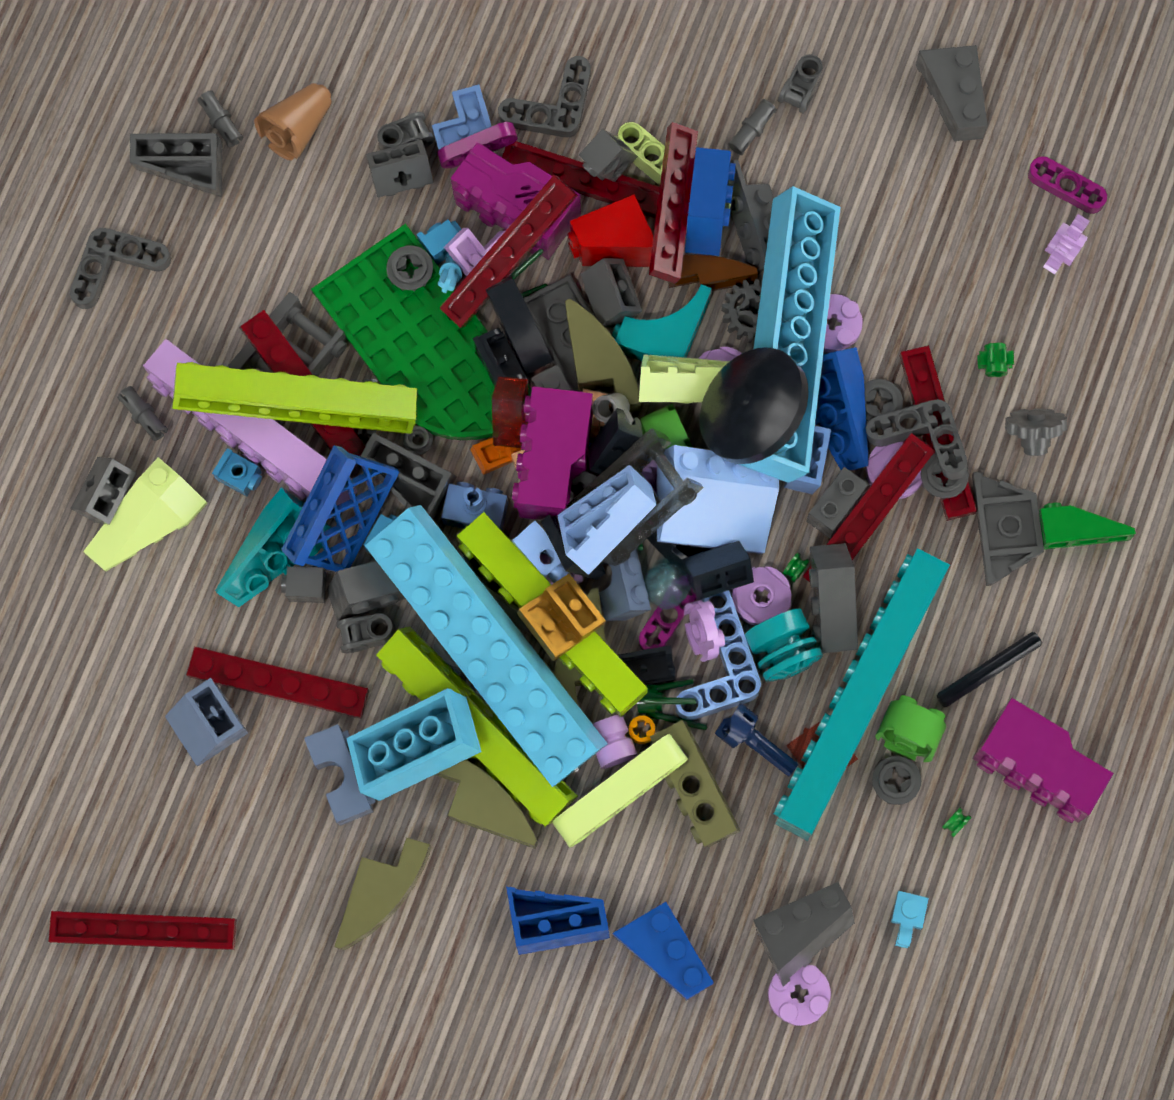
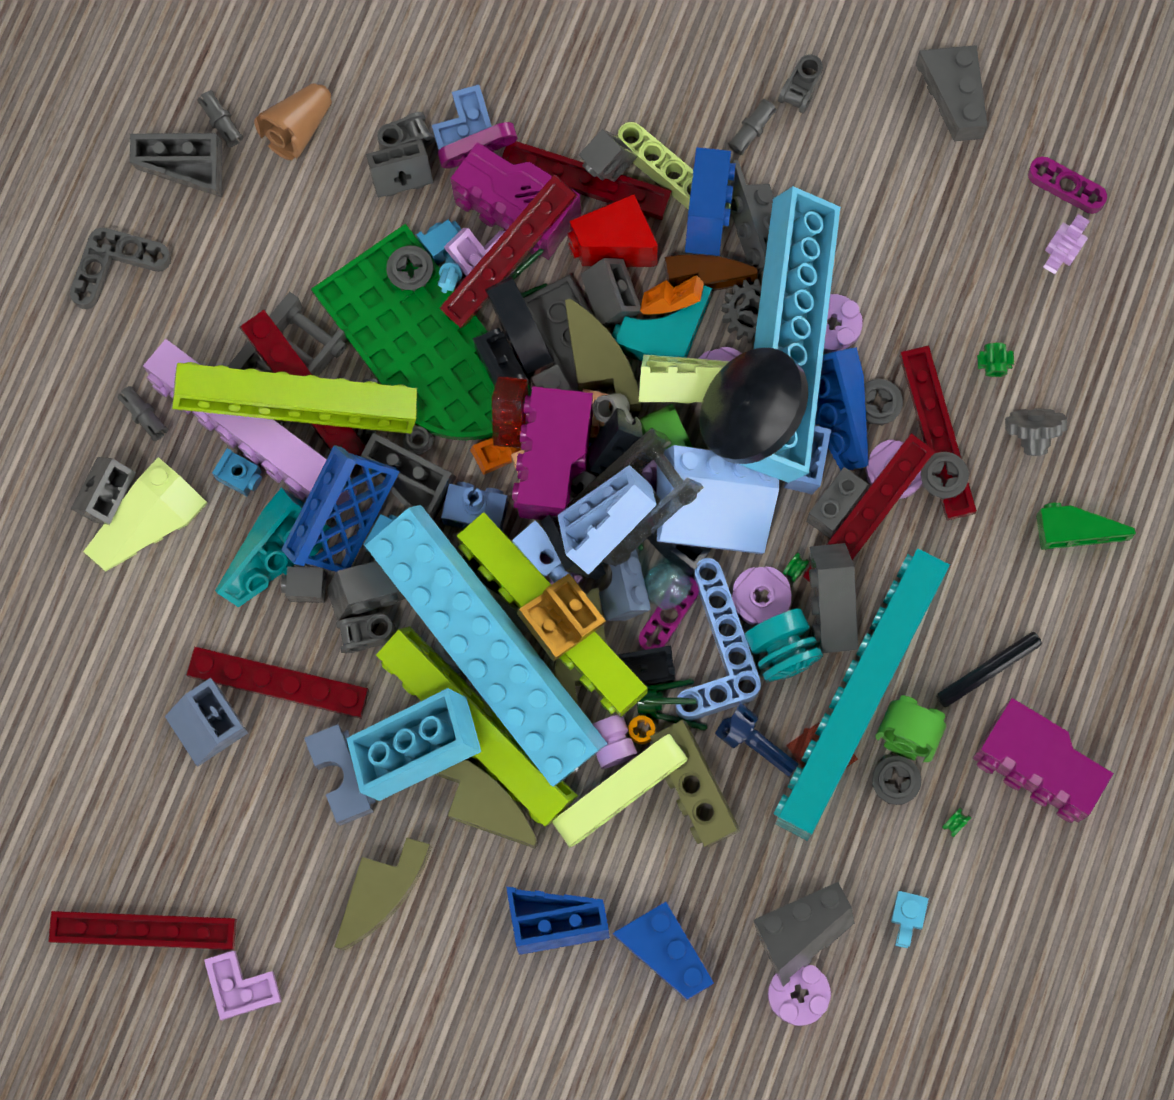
dark grey beam [498,56,591,137] -> none
dark red plate [649,122,698,284] -> none
black hinge [683,541,754,601] -> none
lavender plate [684,600,725,662] -> none
dark grey beam [866,399,968,480] -> none
dark grey wing [972,472,1044,586] -> none
none -> lavender plate [204,951,282,1020]
none -> orange slope [640,275,704,314]

